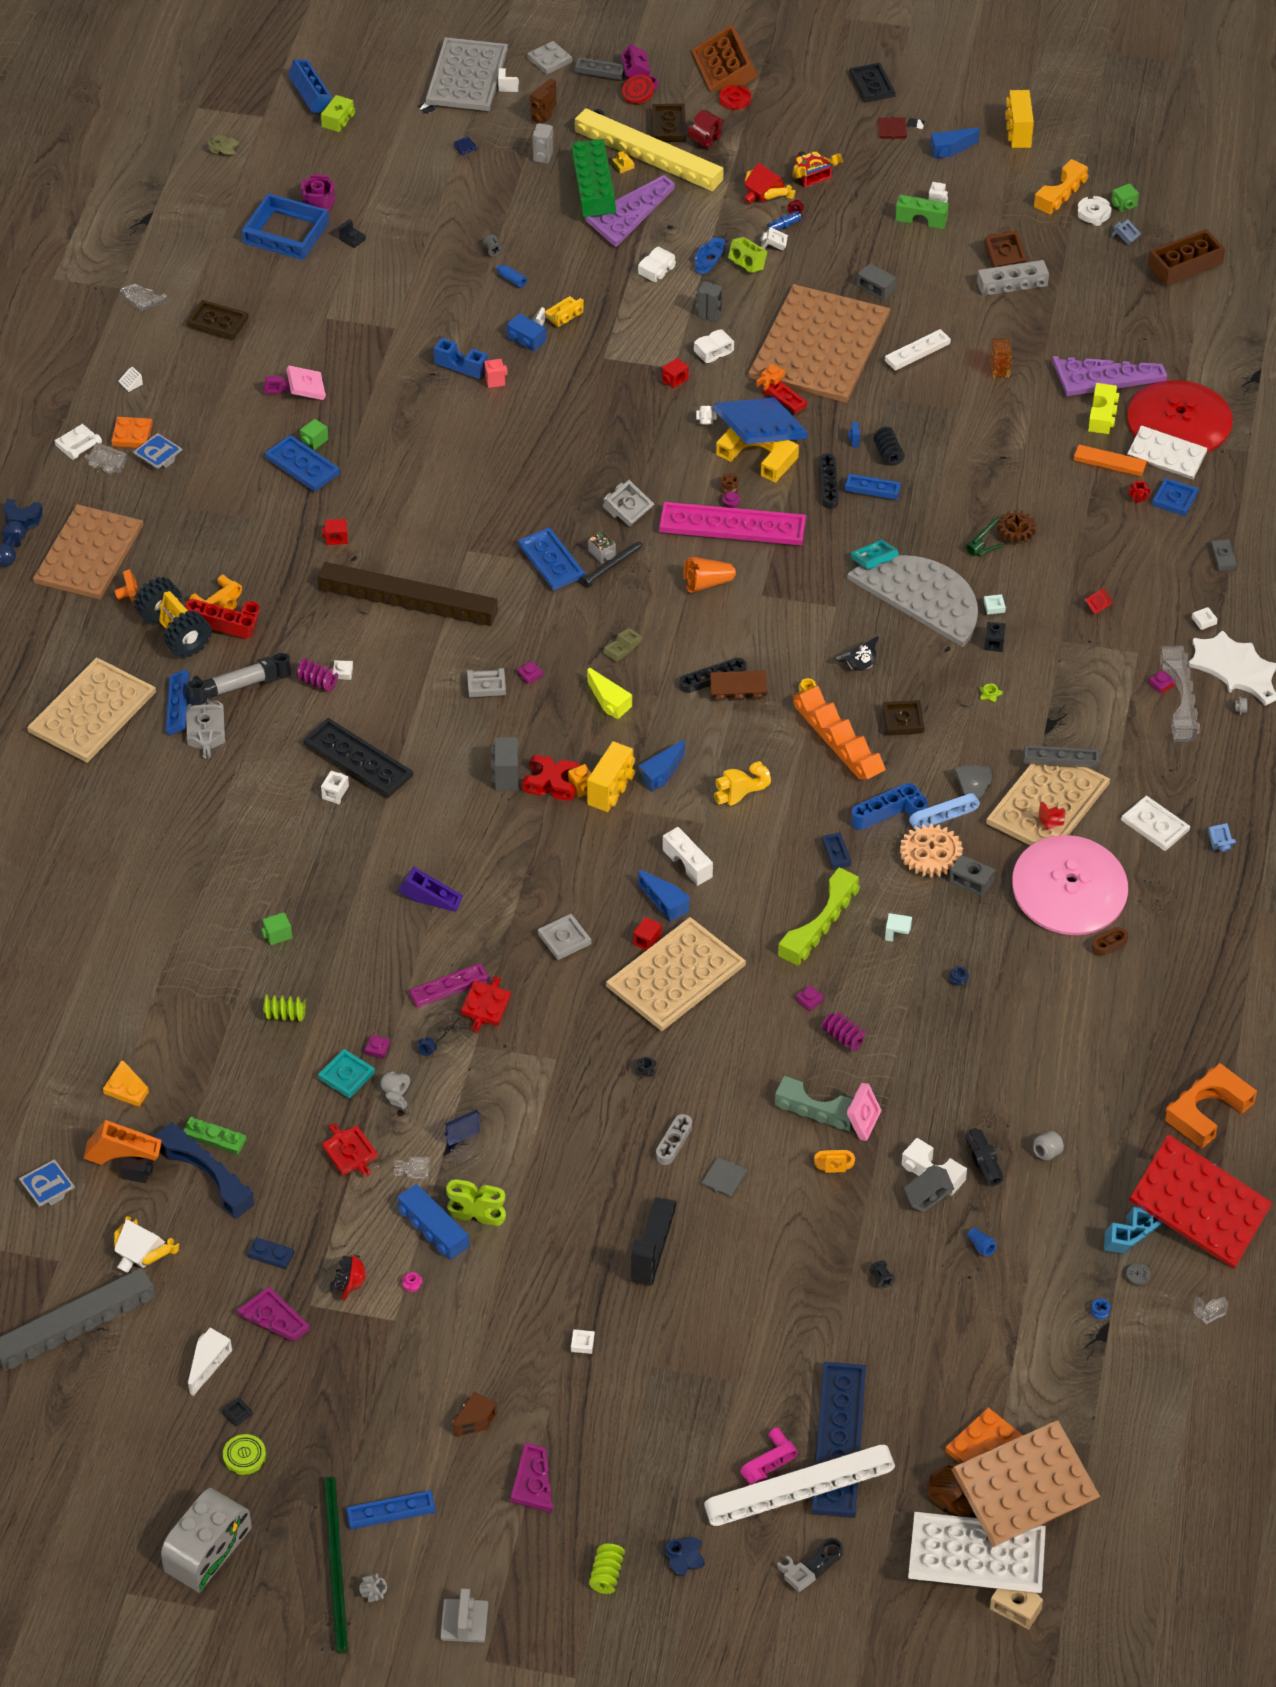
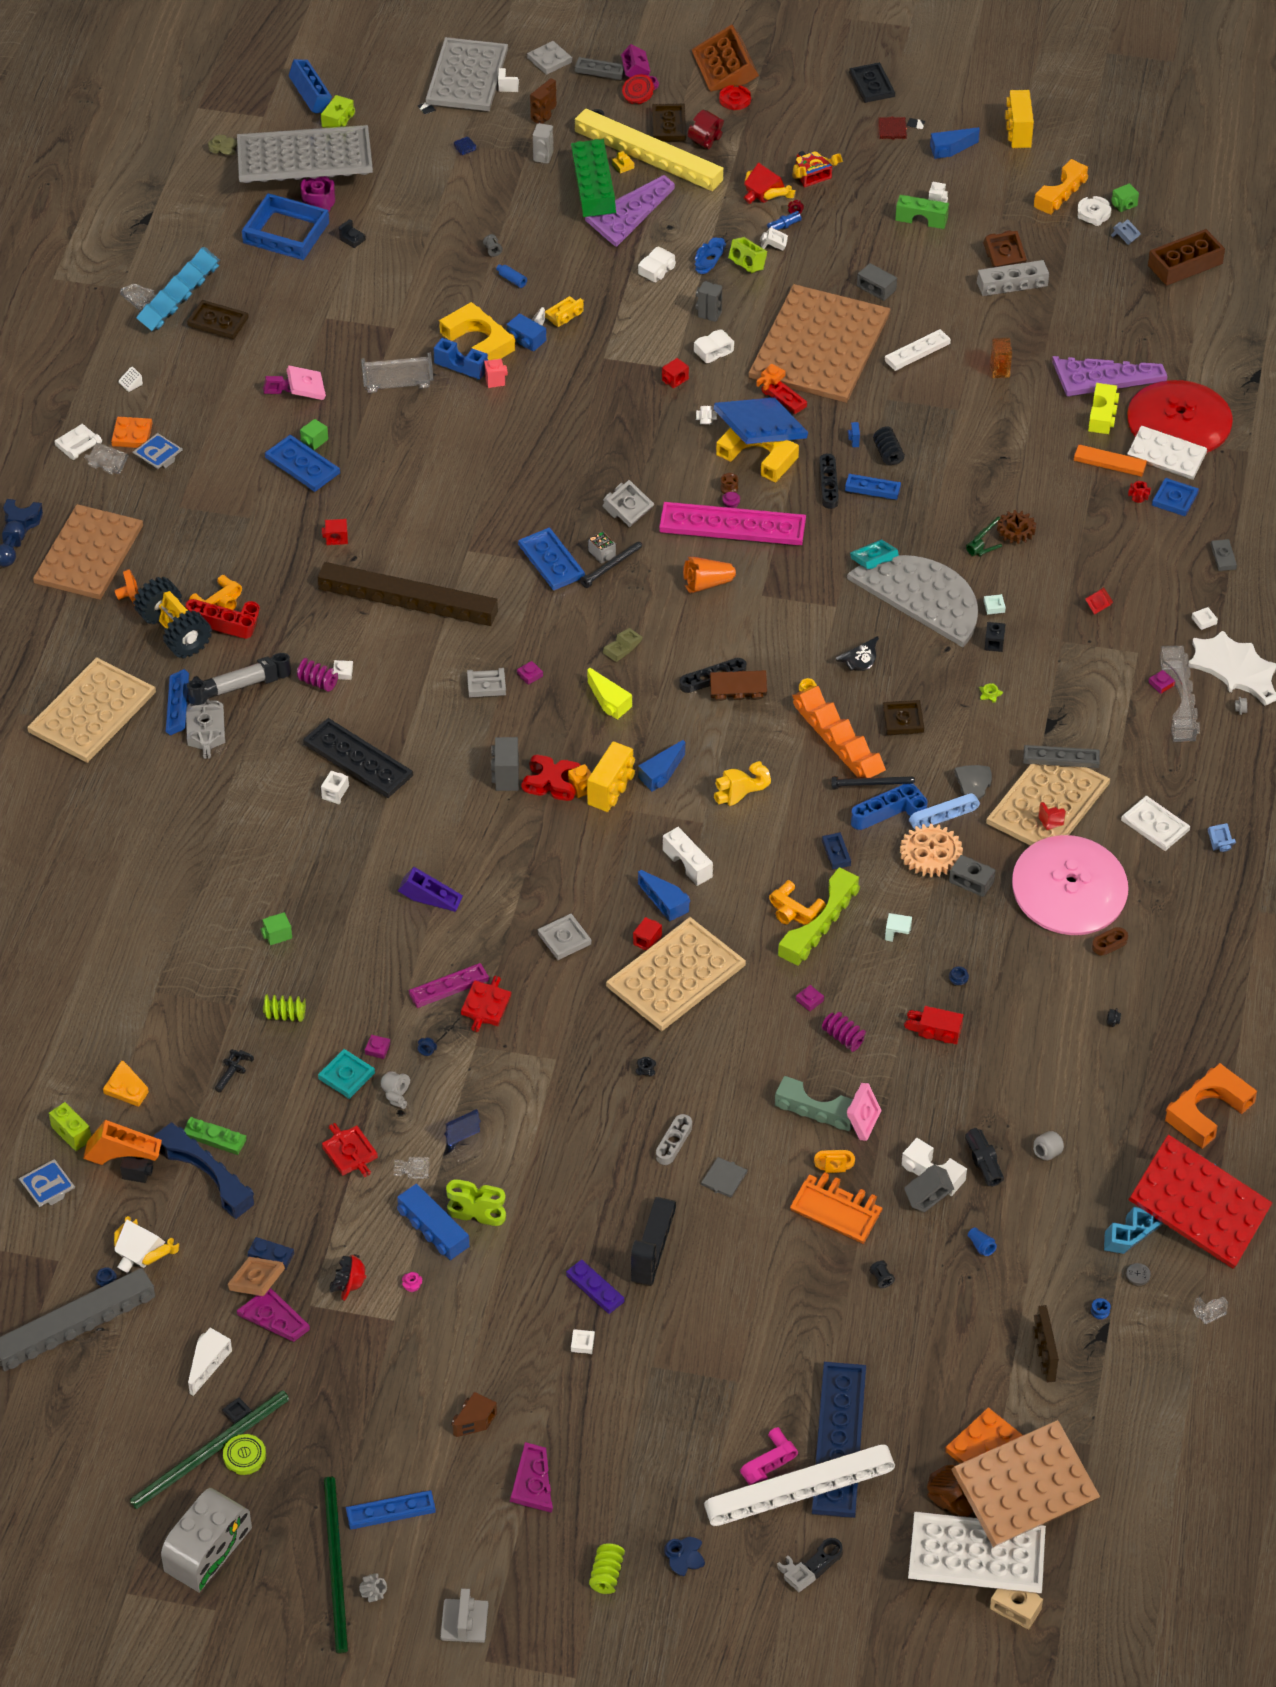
none -> lime brick [49,1102,91,1151]
none -> dark blue plate [96,1267,117,1287]
none -> dark green axle [130,1390,289,1509]
none -> dark azure brick [136,247,220,331]
none -> black piece [215,1049,254,1092]
none -> medium nougat plate [227,1257,285,1296]
none -> light grey plate [237,125,373,183]
none -> clear windscreen [361,353,434,393]
none -> yellow arch [439,302,515,360]
none -> dark purple plate [566,1259,624,1314]
none -> light orange connector [769,880,826,925]
none -> orange hinge [790,1172,883,1244]
none -> black bar [831,776,915,789]
none -> red hinge [904,1006,964,1044]
none -> dark brown plate [1032,1305,1059,1383]
none -> black plate [1106,1008,1121,1027]

